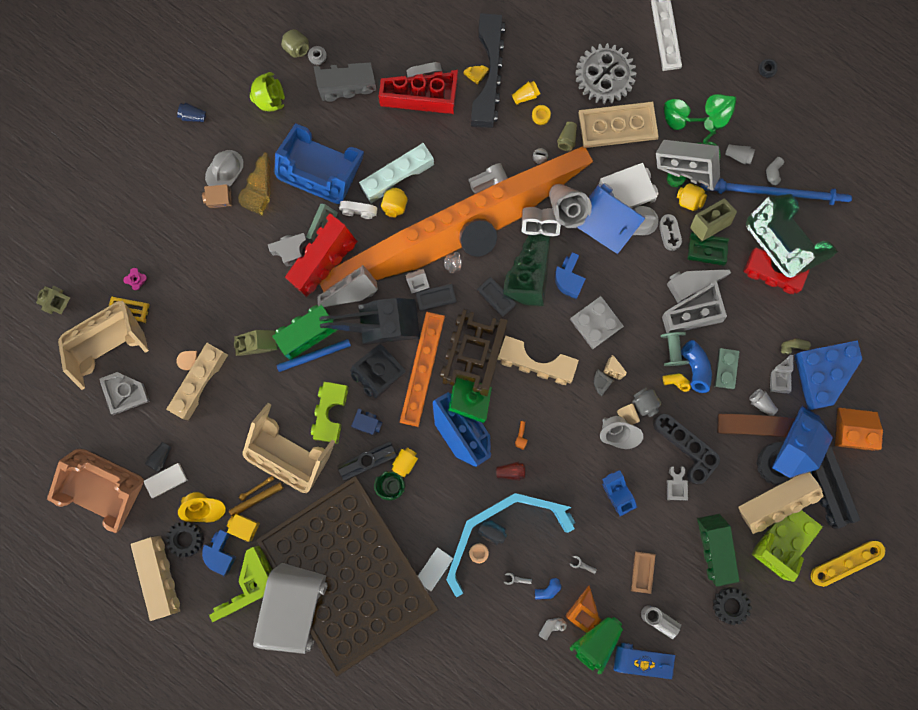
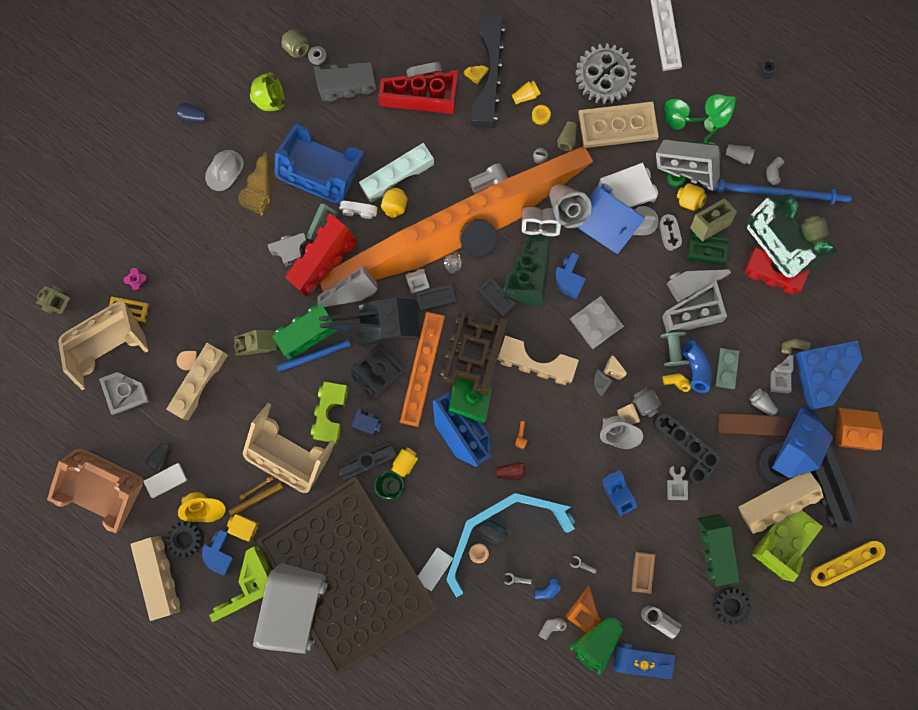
medium nougat brick [202,184,232,208] -> none
none -> olive head [801,215,829,245]

